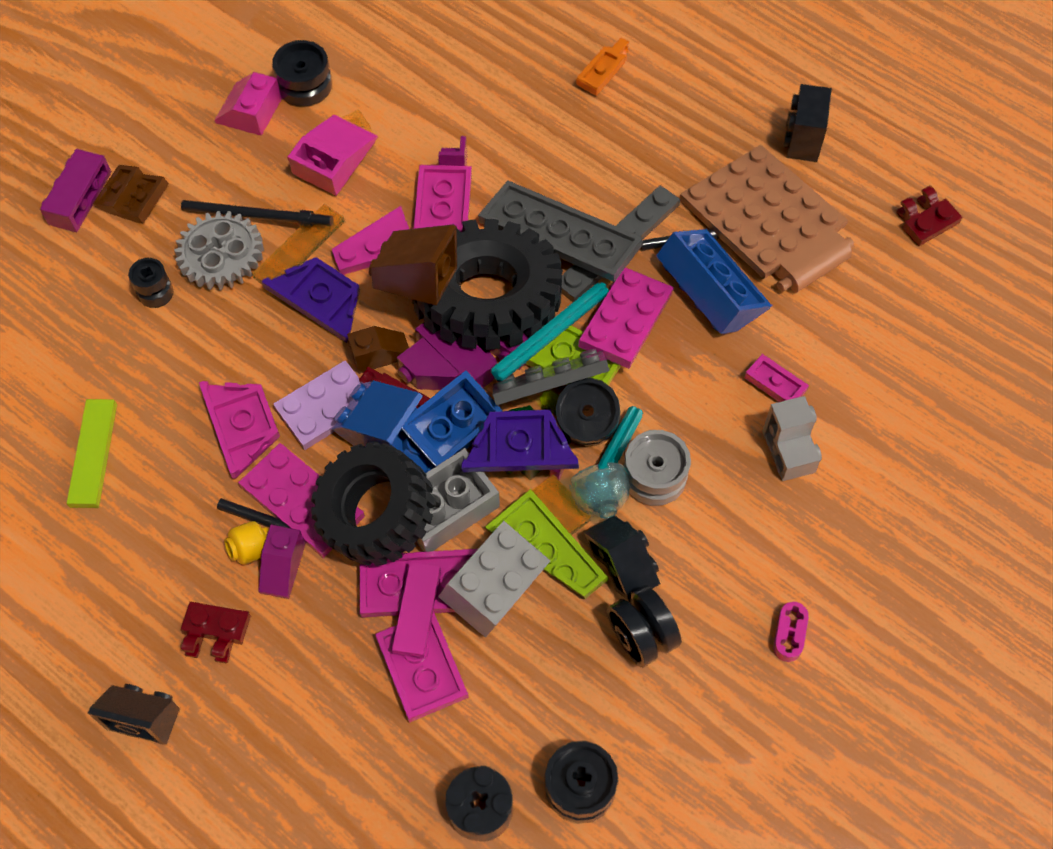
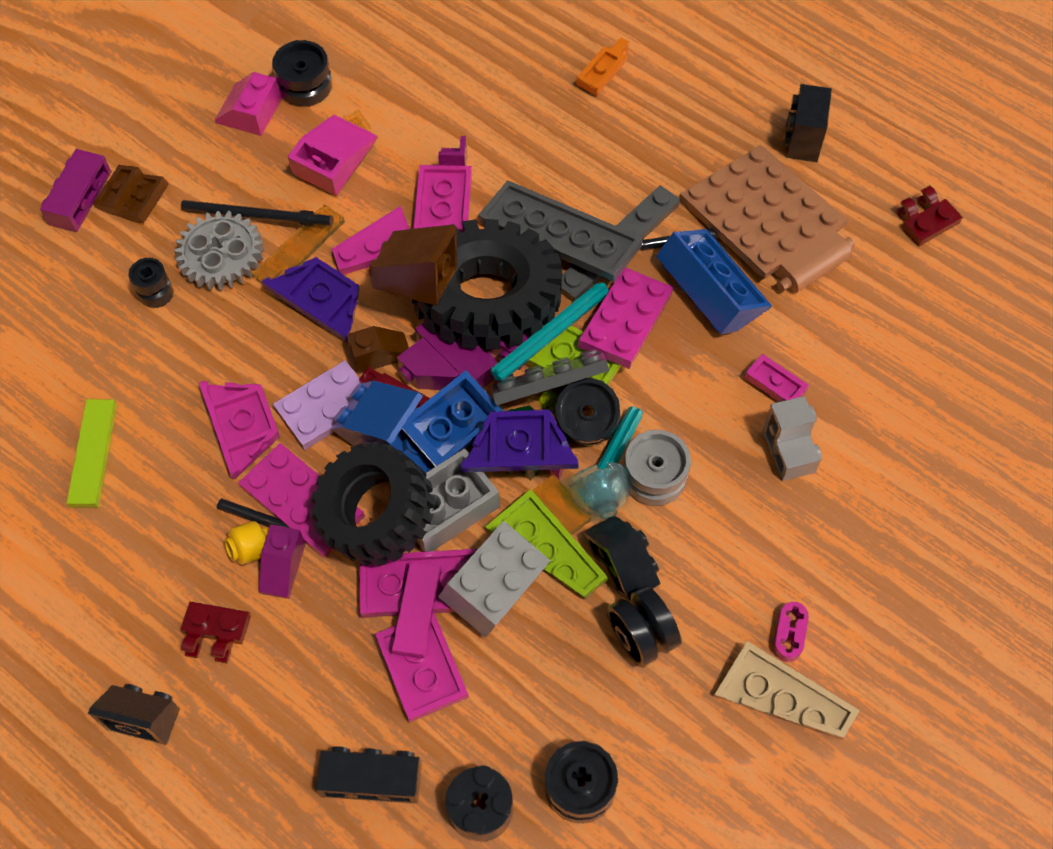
none -> black brick [316,747,422,804]
none -> tan wing [714,641,860,739]

